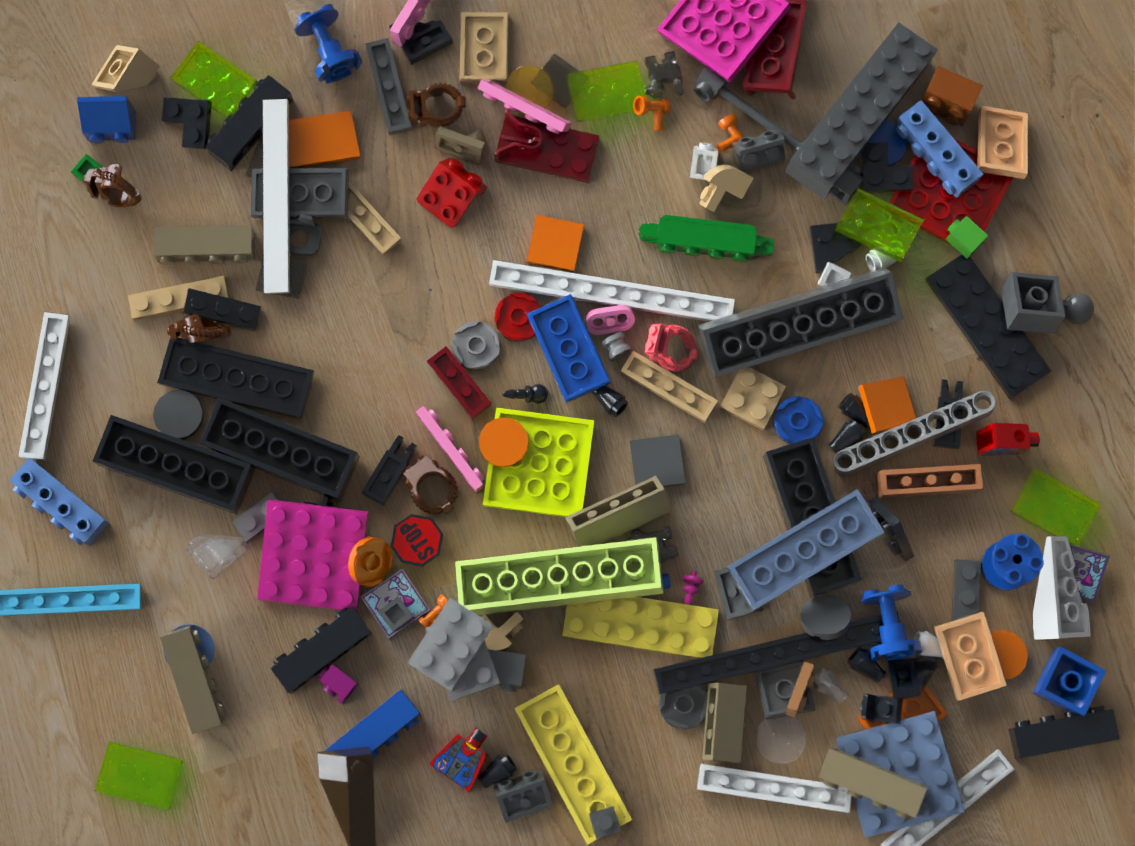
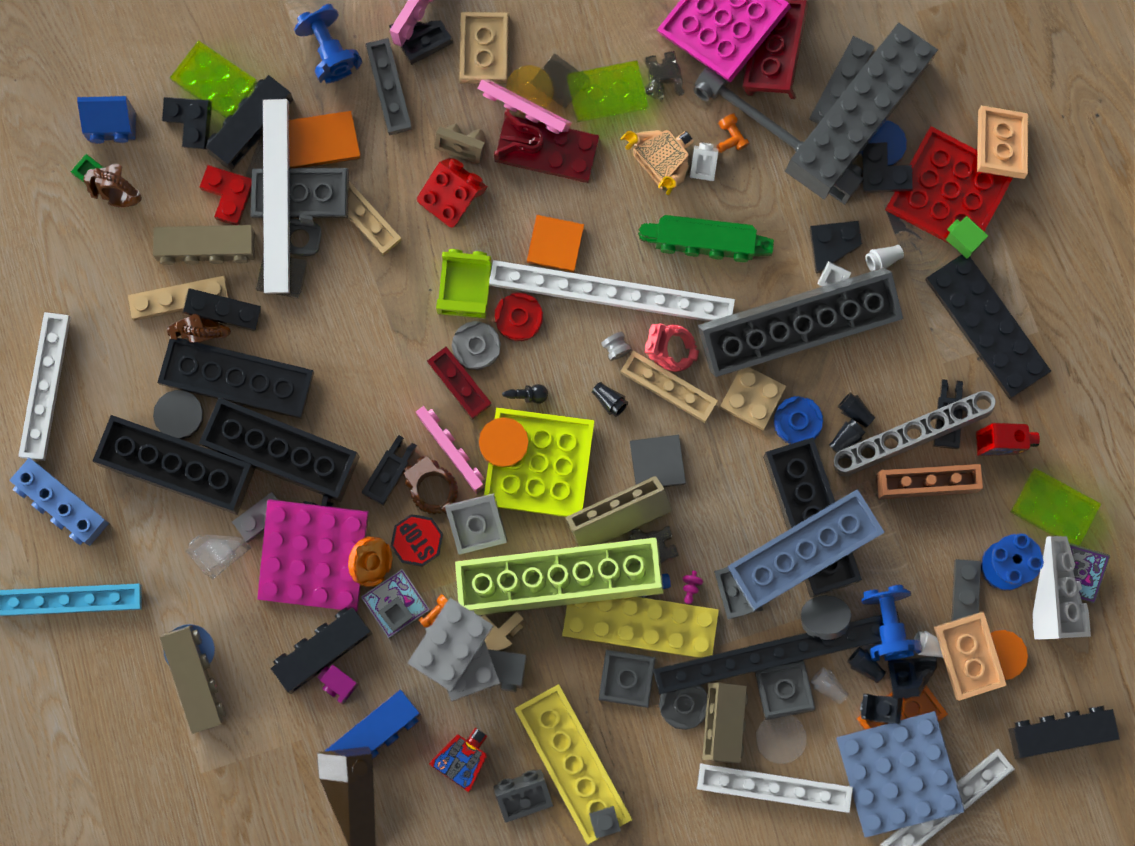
tan slope [92,45,160,92] -> none
clear neon green plate [95,741,184,810] -> none
reddish brown piece [406,83,466,128] -> none
black cone [478,753,517,788] -> none
blue tile [526,294,611,404] -> none
bright pink plate [585,305,635,335] -> none
orange piece [633,96,670,131] -> none
tan brick [699,165,753,212] -> none
dark grey bracket [732,130,786,172] -> none
medium nougat plate [786,661,816,718] -> none
dark tan brick [819,747,929,820] -> none
clear neon green plate [835,188,924,263] -> none
orange tile [858,376,916,434] -> none
black plate [868,497,914,561] -> none
medium blue brick [895,100,983,198] -> none
dark orange brick [922,66,983,126] -> none
dark grey brick [1001,272,1094,334] -> none
blue slope [1032,647,1106,716] -> none
none -> red plate [200,165,252,225]
none -> lime panel [436,249,492,319]
none -> light grey plate [445,493,507,555]
none -> dark grey tile [598,650,656,708]
none -> light nougat torso [620,130,694,195]
none -> dark grey plate [809,36,875,124]

